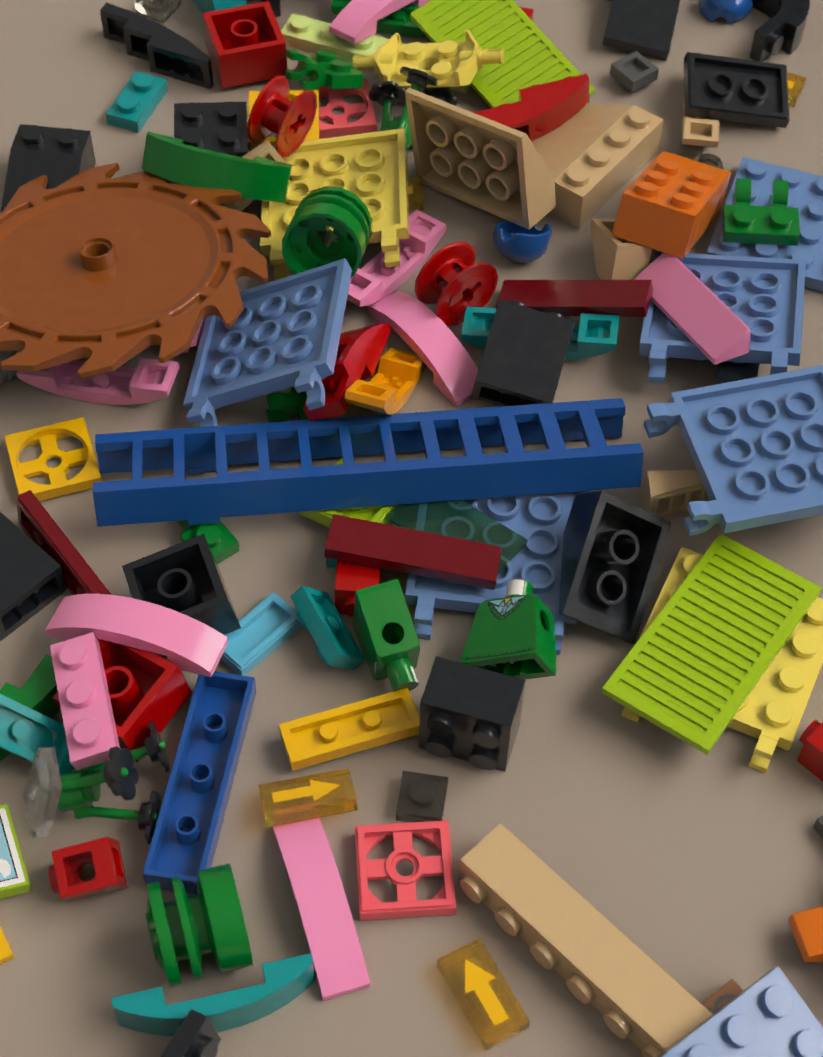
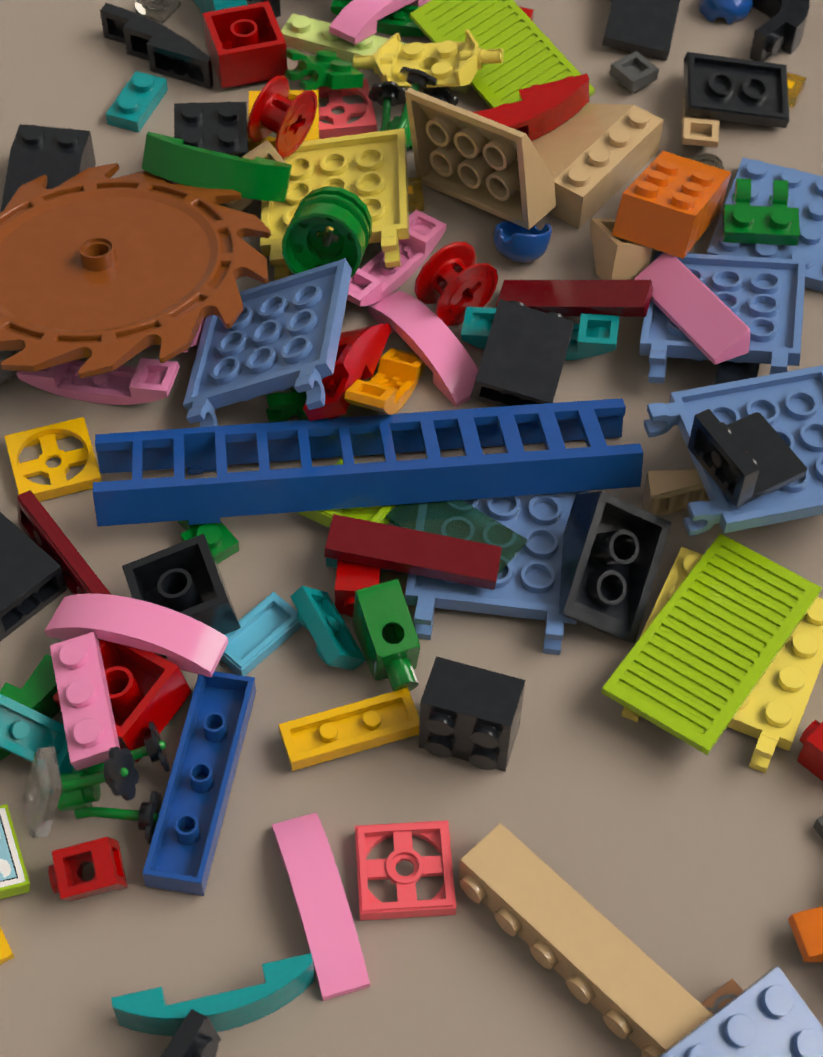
green wheel [145,863,253,988] -> none
clear yellow tile [258,768,358,827] -> none
clear smoke plate [396,771,449,822] -> none
clear yellow tile [437,938,530,1051] -> none
green torso [460,579,557,680] -> none
none -> black bracket [687,409,807,508]

